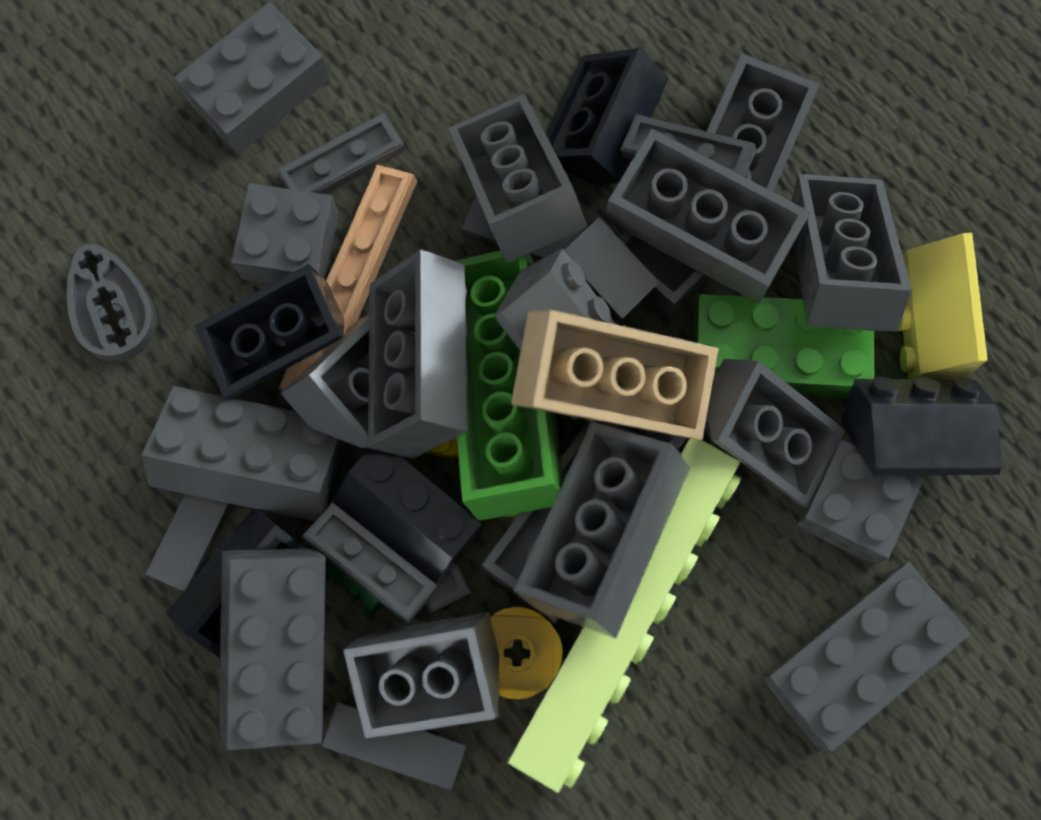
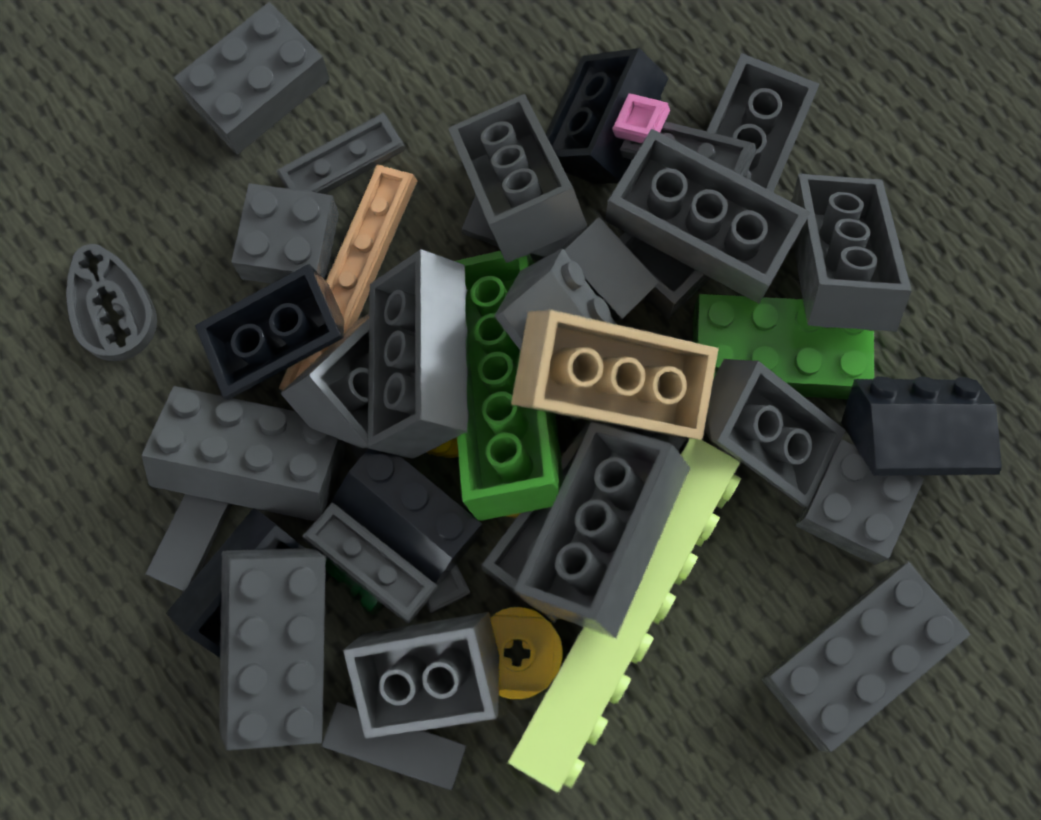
light yellow slope [898,233,988,380] -> none
none -> bright pink tile [612,93,670,144]

